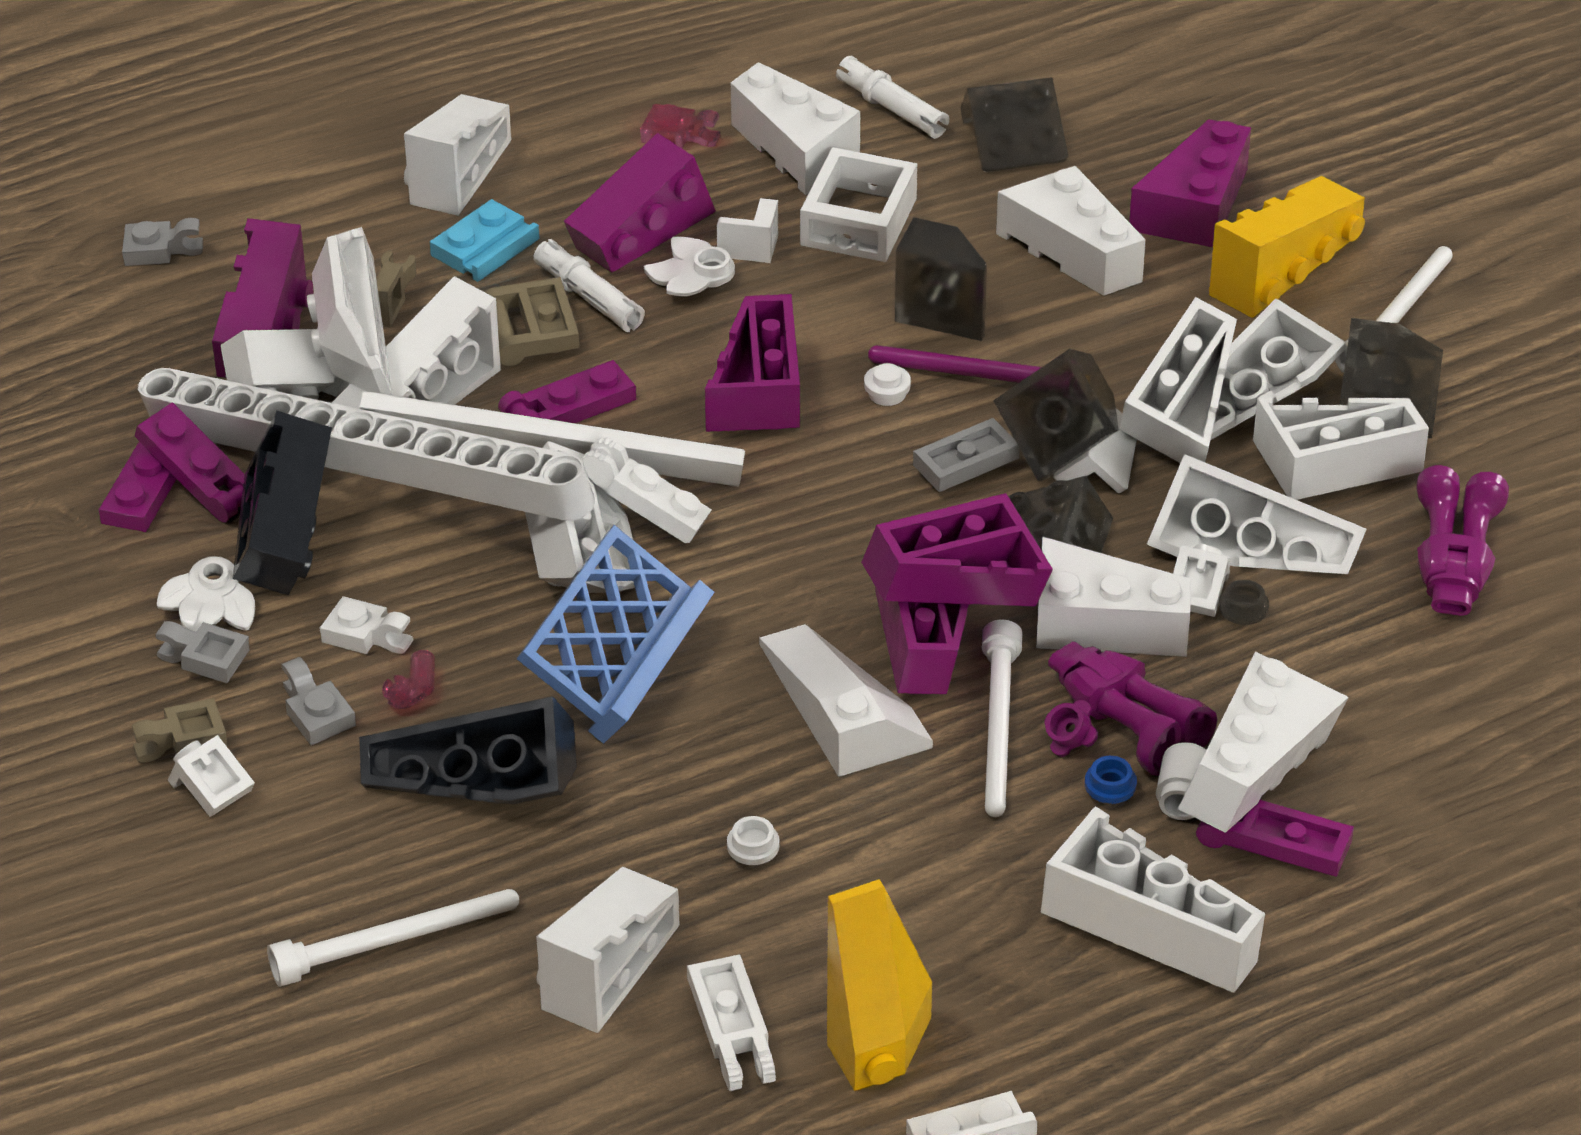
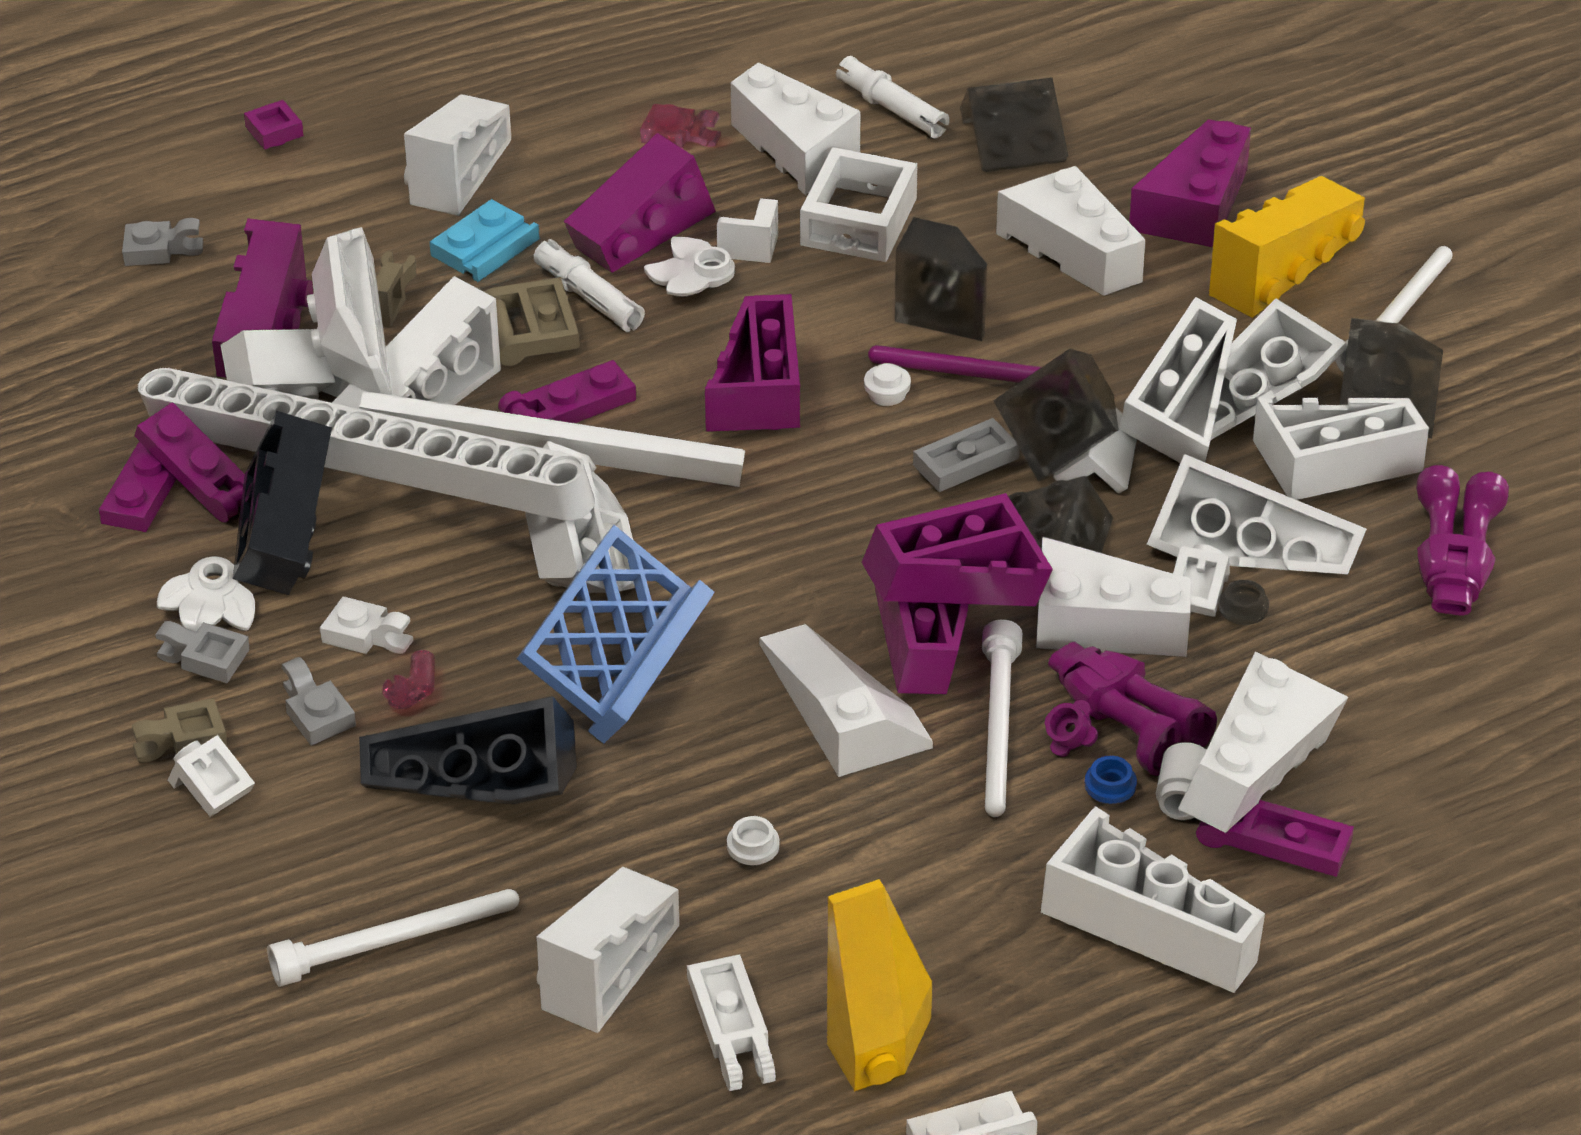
white hinge [581,437,712,543] -> none
none -> magenta plate [244,100,304,150]

